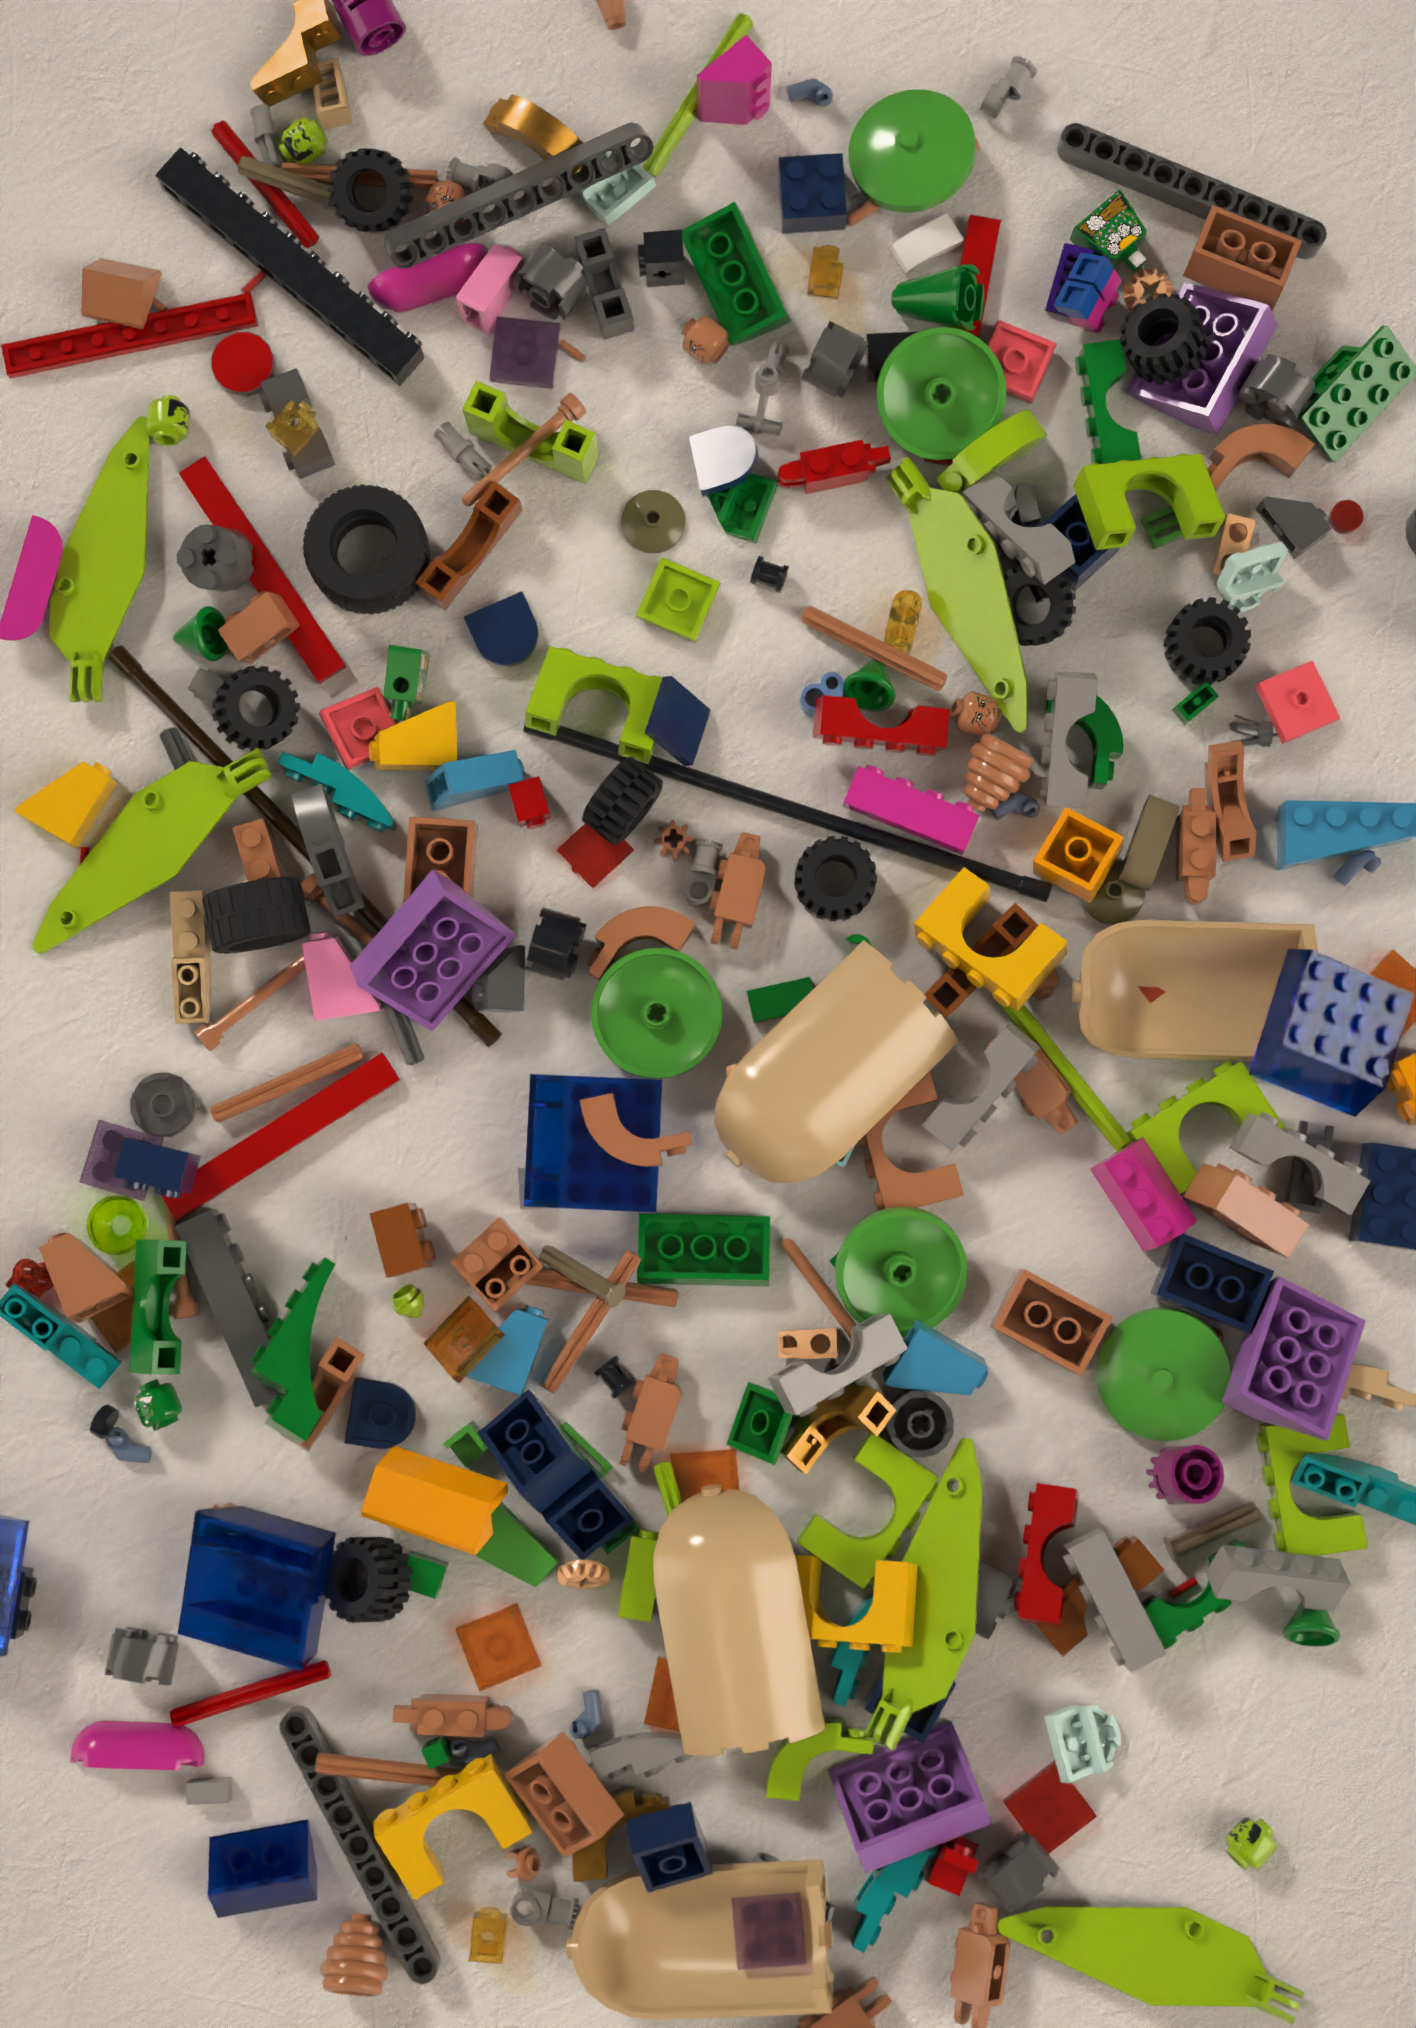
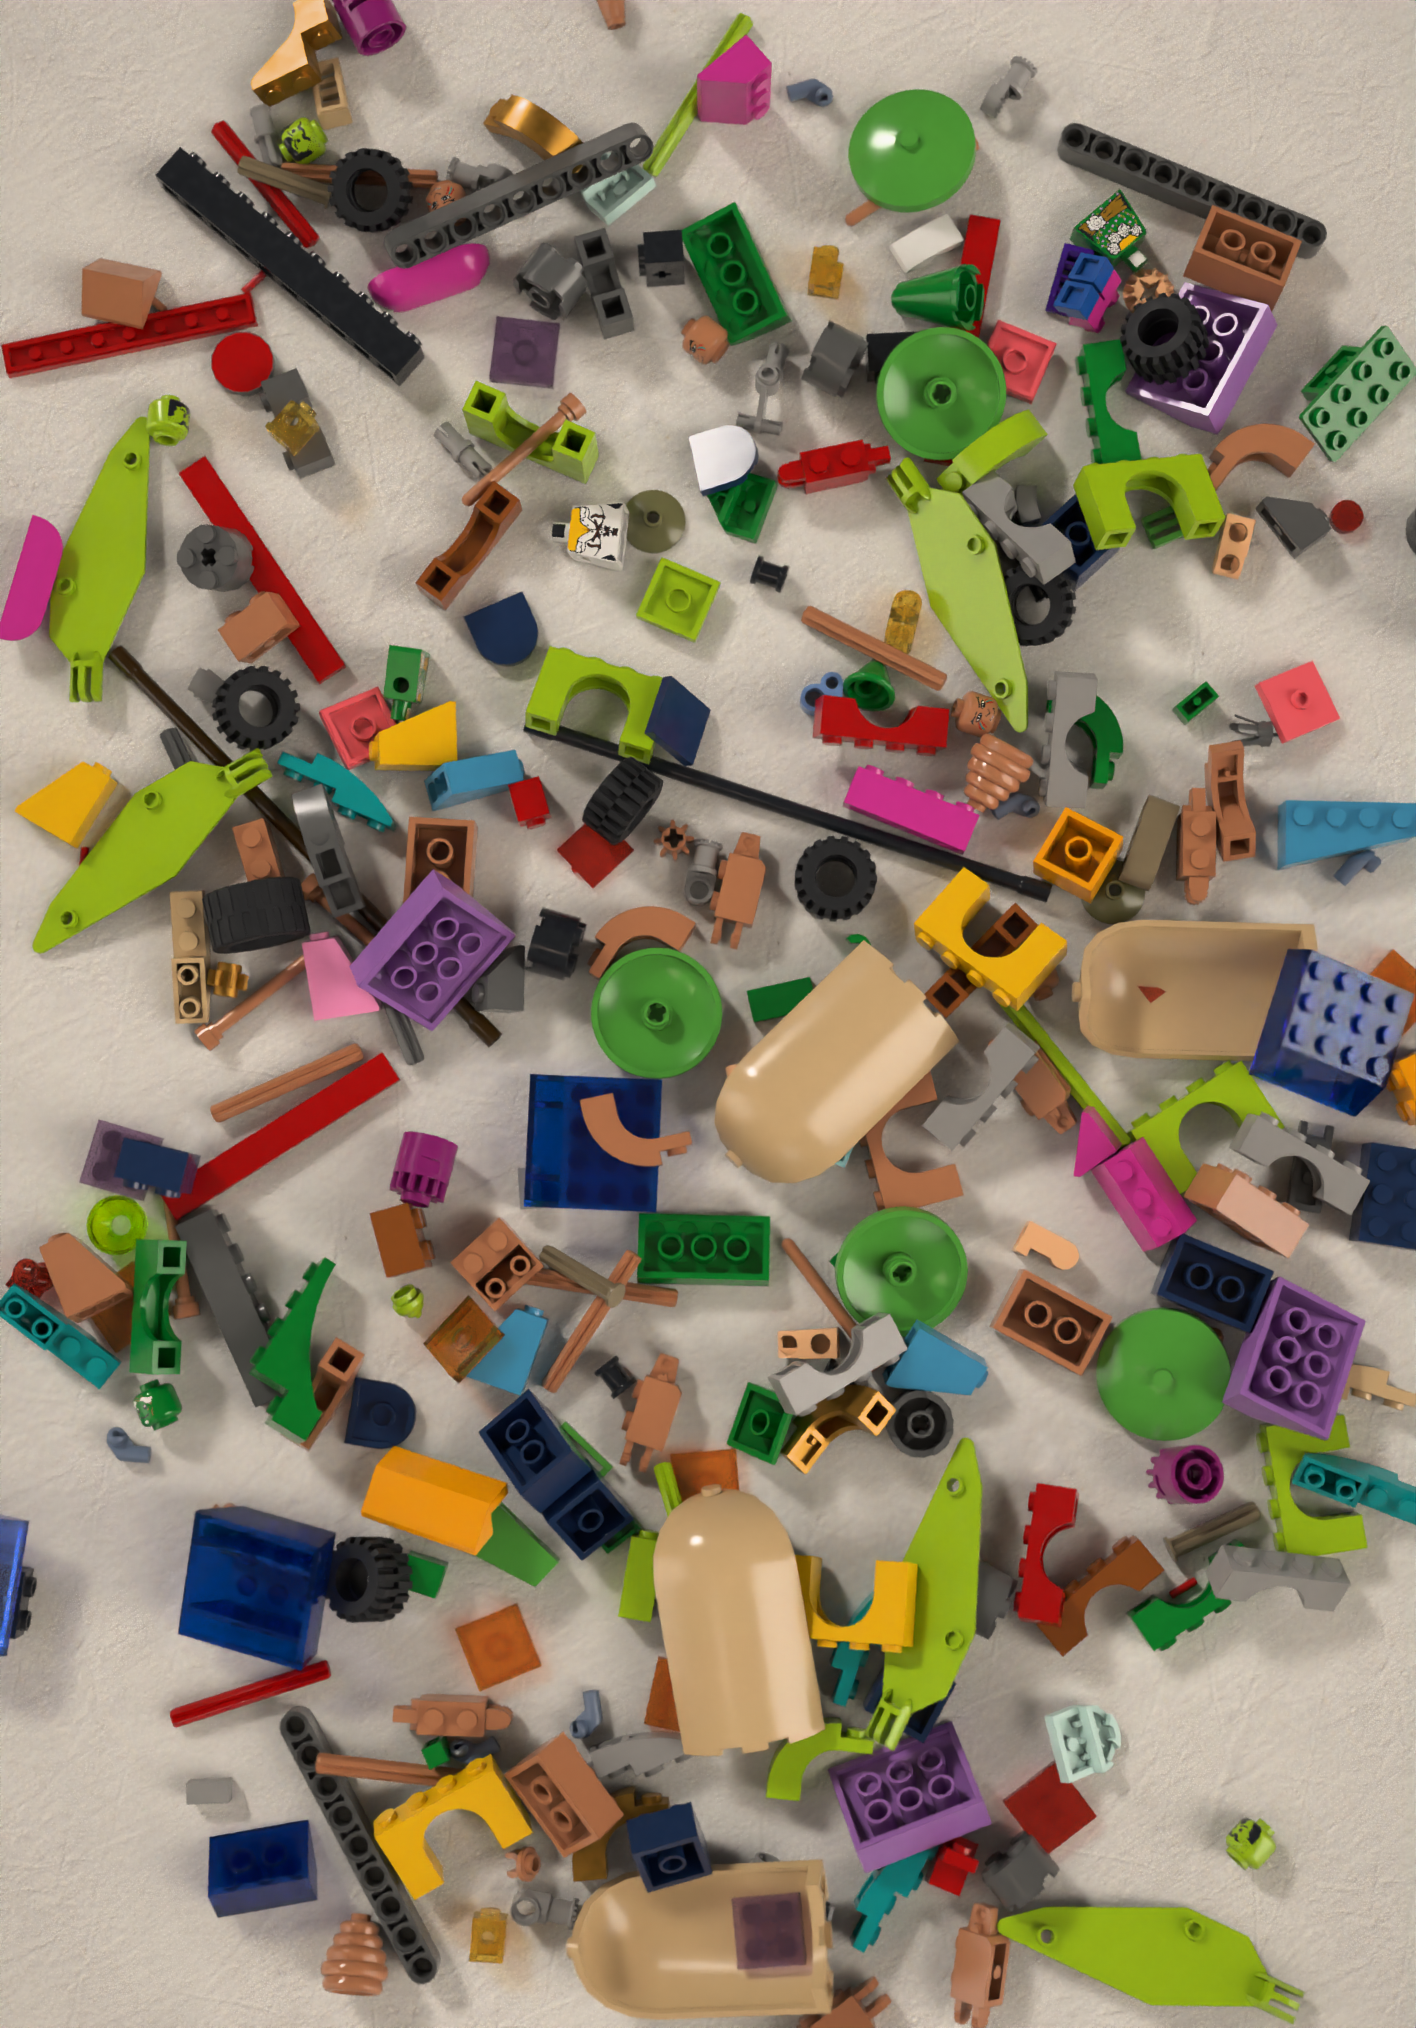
dark pink brick [70,1721,204,1770] -> none
black tile [90,1404,119,1439] -> none
dark grey brick [104,1627,179,1685] -> none
flat silver tile [130,1072,197,1137] -> none
green hat [173,606,228,661] -> none
black tyre [303,484,430,615] -> none
bright green panel [443,1420,489,1468] -> none
bright pink slope [456,243,524,335] -> none
light nougat gear [557,1560,610,1590] -> none
nougat piece [558,339,586,363] -> none
dark blue brick [778,153,847,234] -> none
lime arch [797,1433,939,1589] -> none
light grey brick [1063,1527,1167,1672] -> none
black tyre [1163,597,1251,685] -> none
light aqua slope [1217,541,1288,612] -> none
dark grey brick [1239,354,1315,428] -> none
green hat [1283,1602,1340,1647] -> none
none -> pearl gold gear [206,962,249,998]
none -> magenta gear [389,1132,458,1208]
none -> torso [552,502,629,571]
none -> light nougat leg [1012,1221,1079,1270]
none -> dark pink slope [1074,1106,1122,1177]

